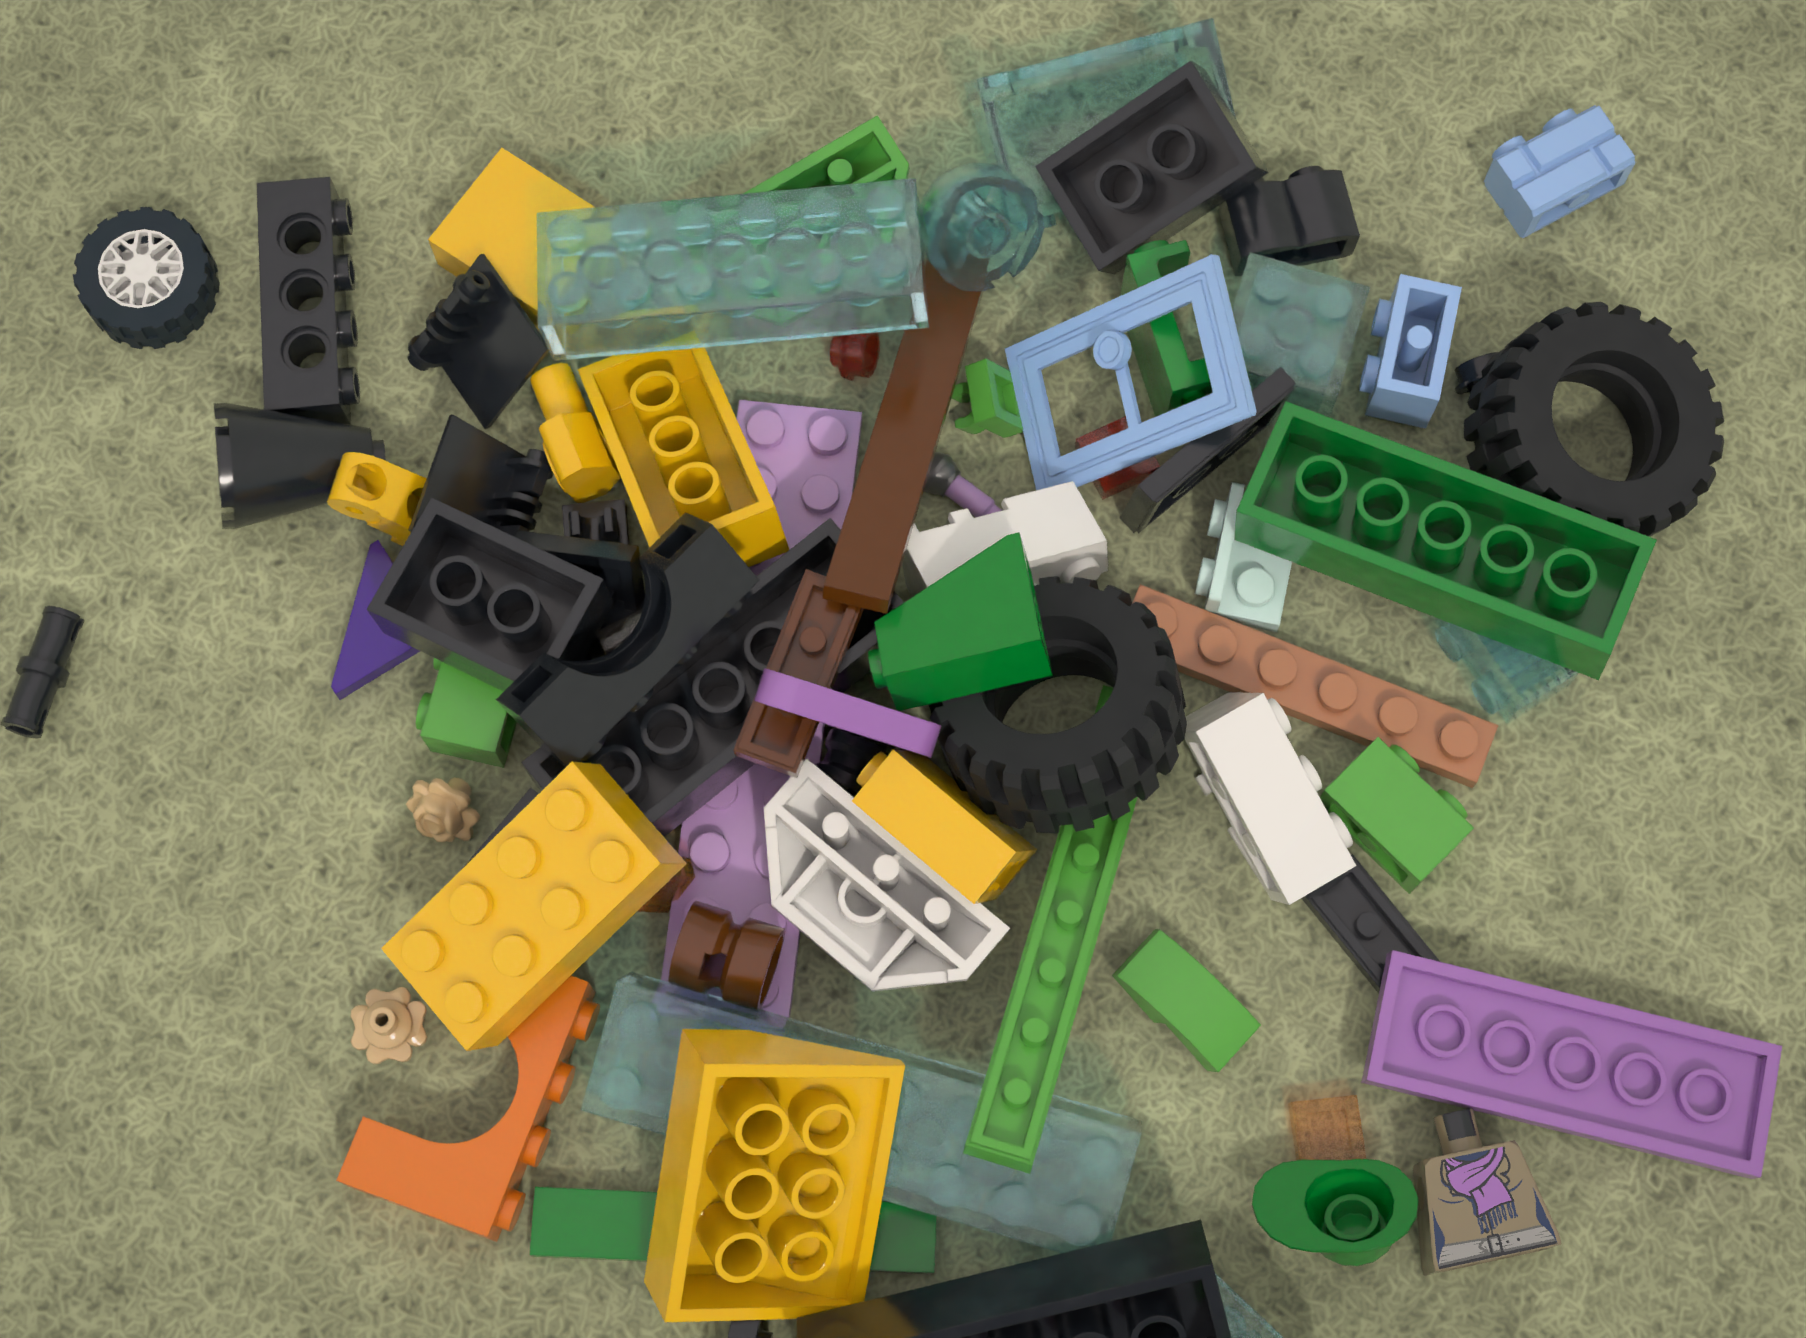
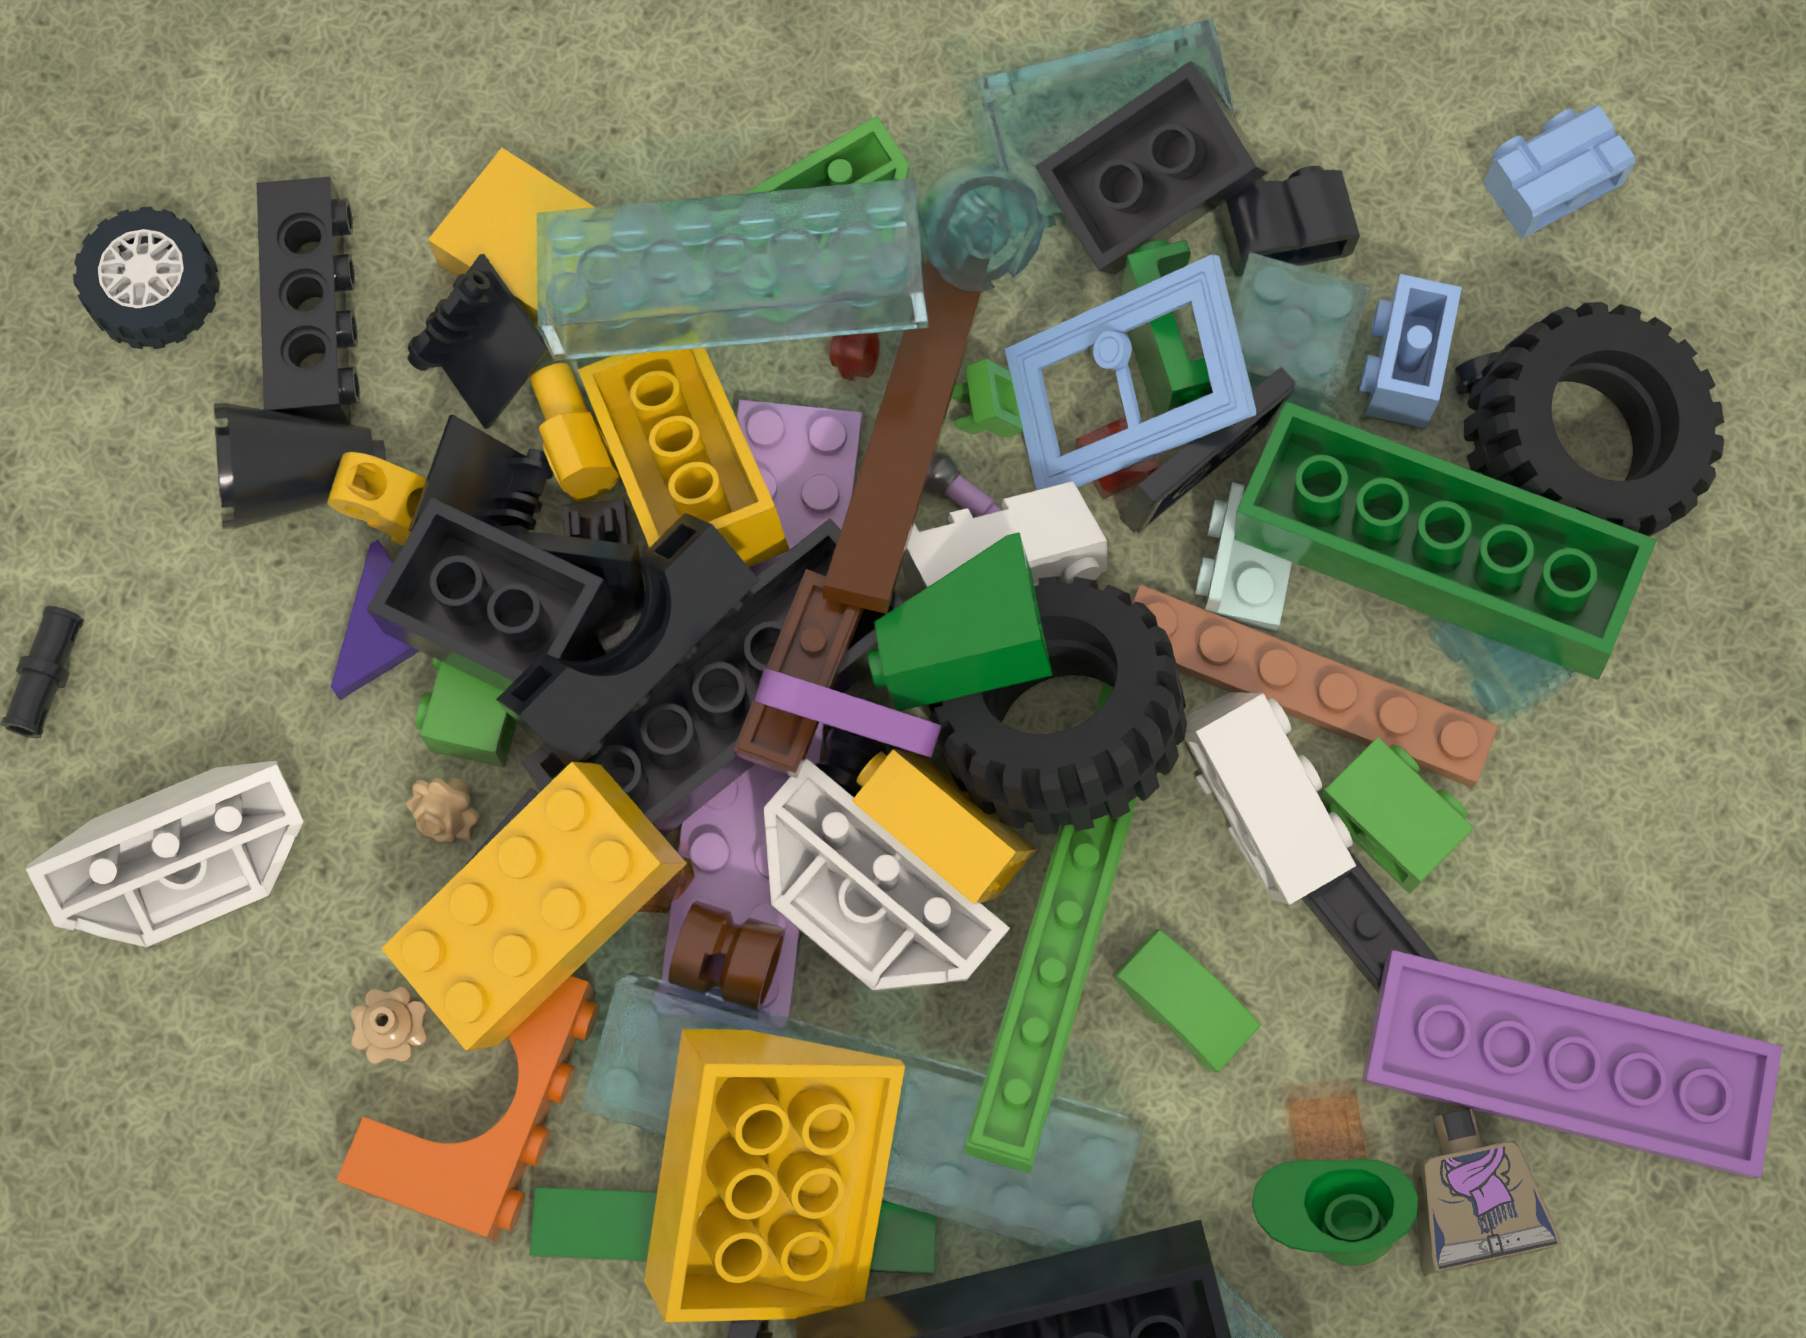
none -> white wedge [26,761,304,947]

